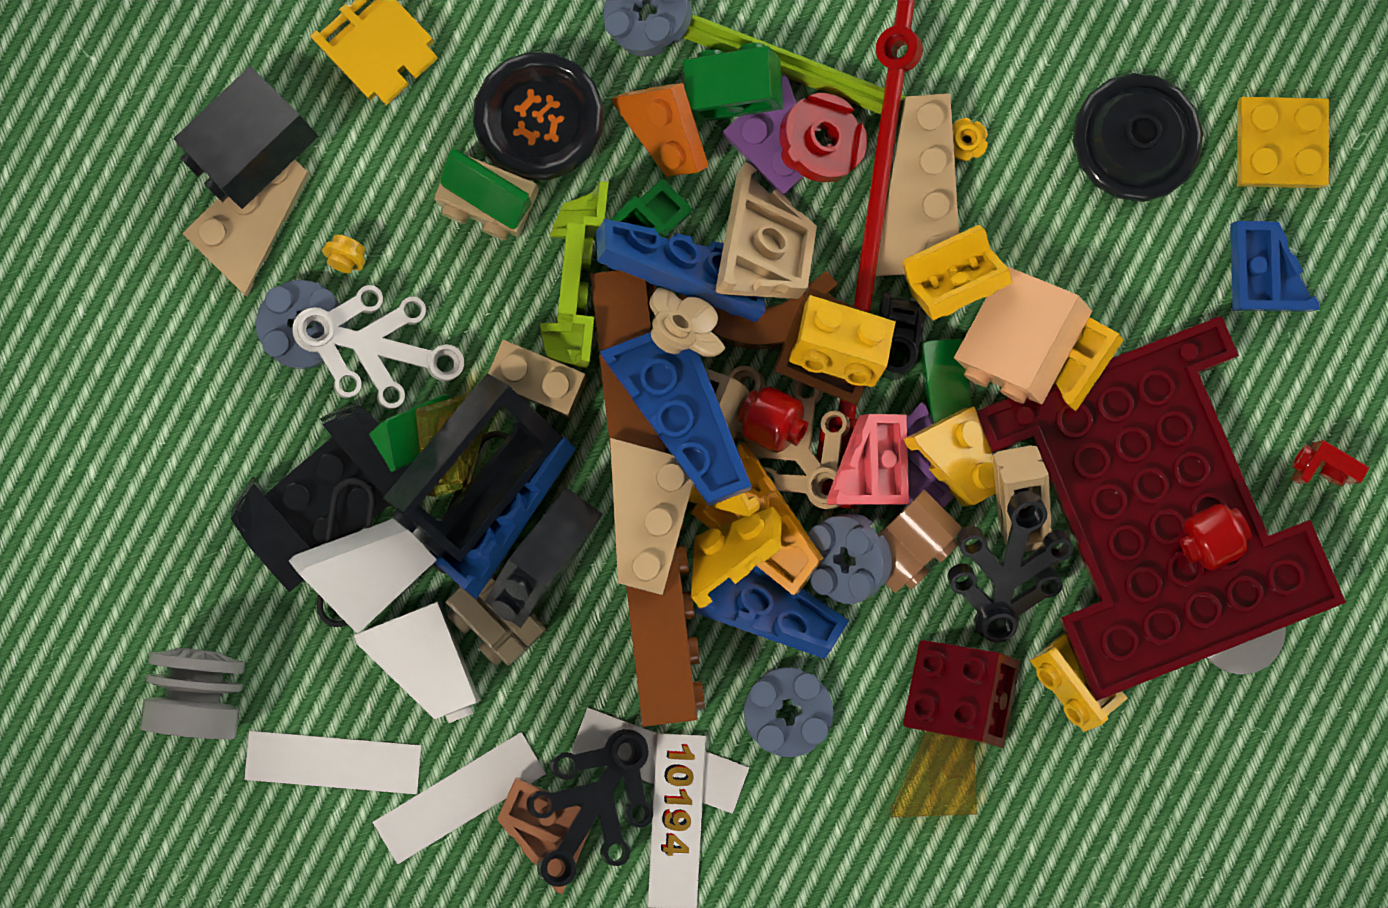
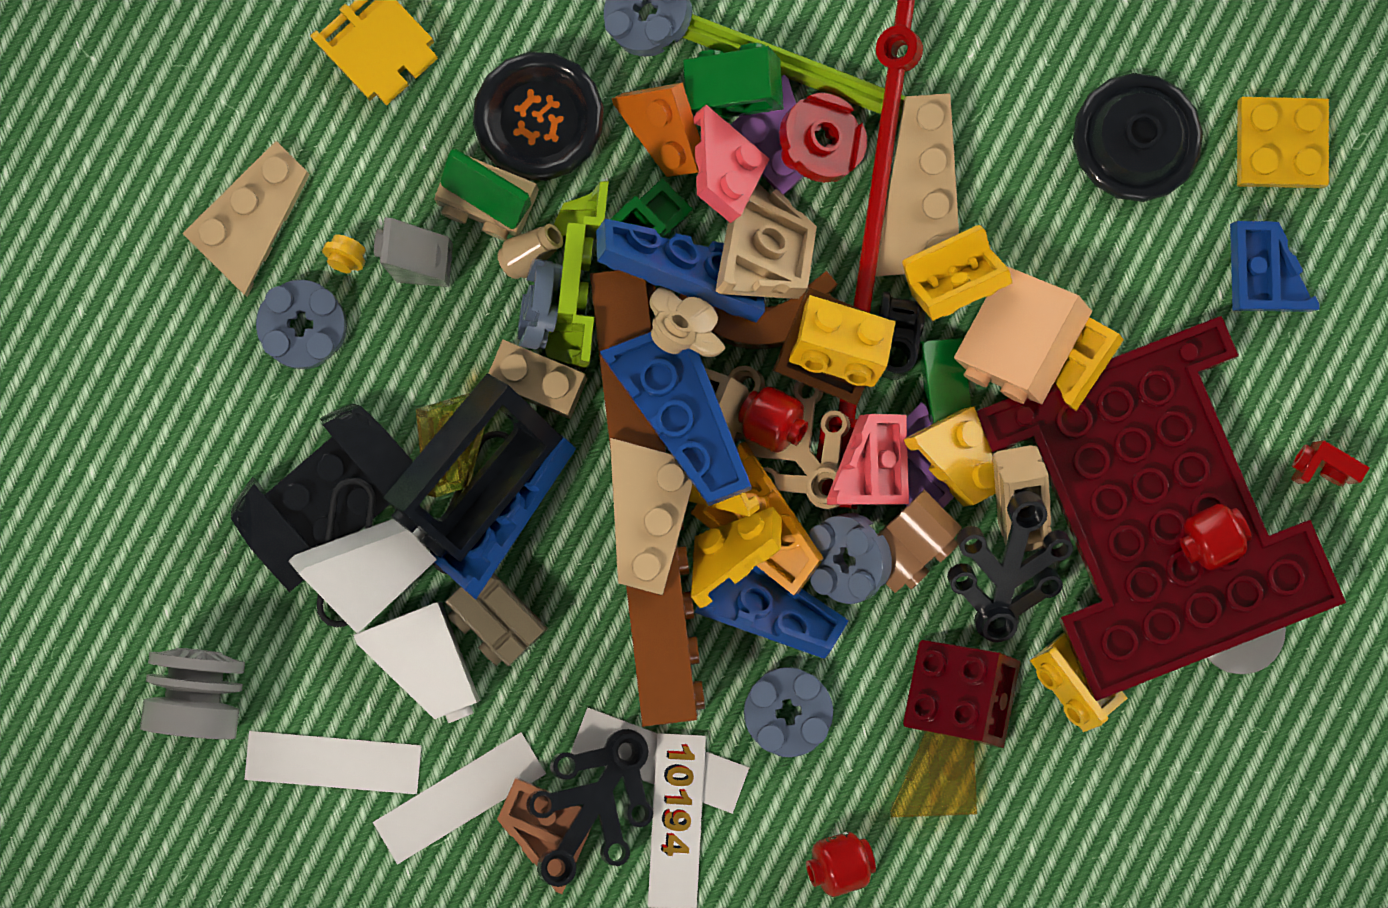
black brick [173,66,319,209] -> none
white plant [292,285,464,410] -> none
green slope [369,393,453,472] -> none
black brick [484,487,603,628] -> none
yellow plate [952,118,988,161] -> none
none -> light grey slope [374,217,453,287]
none -> tan cone [498,224,563,279]
none -> sand blue plate [518,258,563,350]
none -> coral wing [694,105,770,223]
none -> red head [806,832,876,897]

